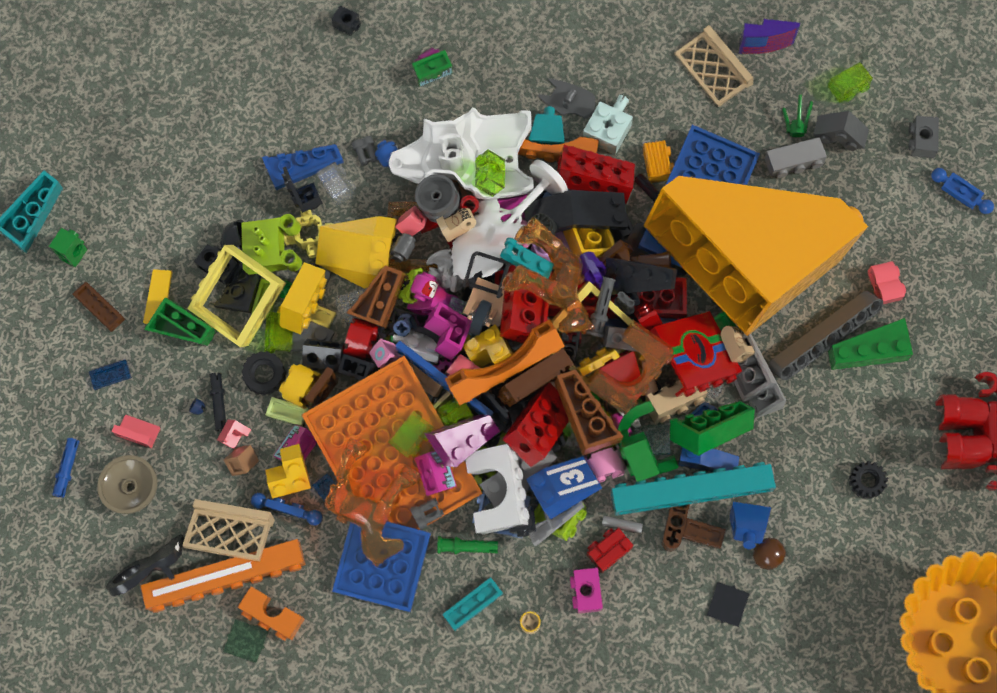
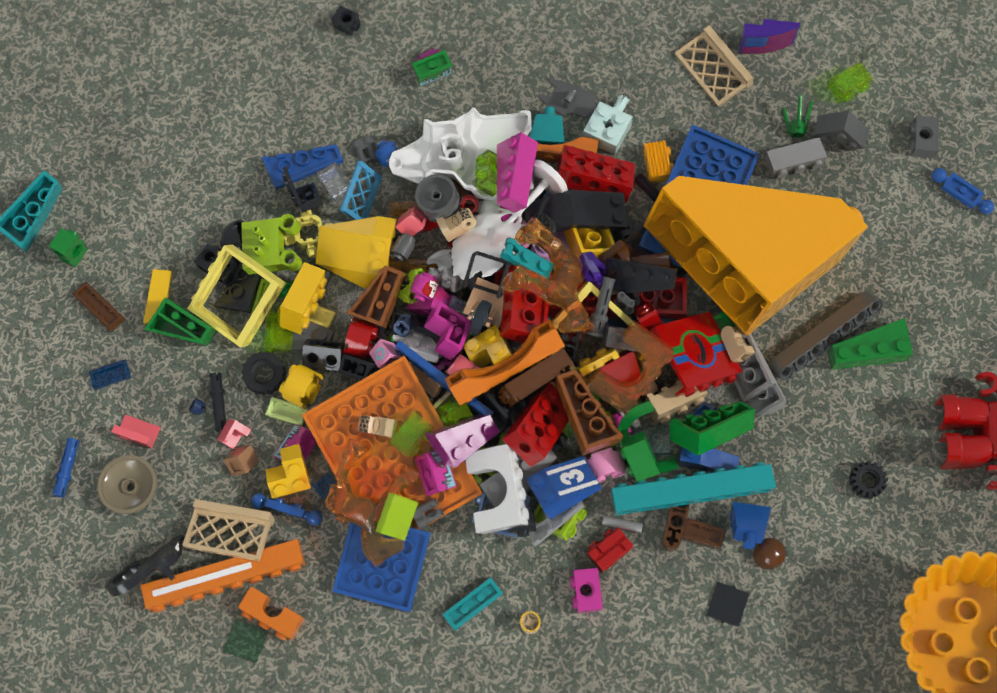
reddish brown tile [305,367,338,409] -> none
green pin [437,536,498,555] -> none
coral brick [868,261,906,305] -> none
none -> dark azure window [339,161,383,220]
none -> tan leg [357,415,397,438]
none -> lime tile [376,492,419,541]
none -> dark pink wedge [497,132,538,213]

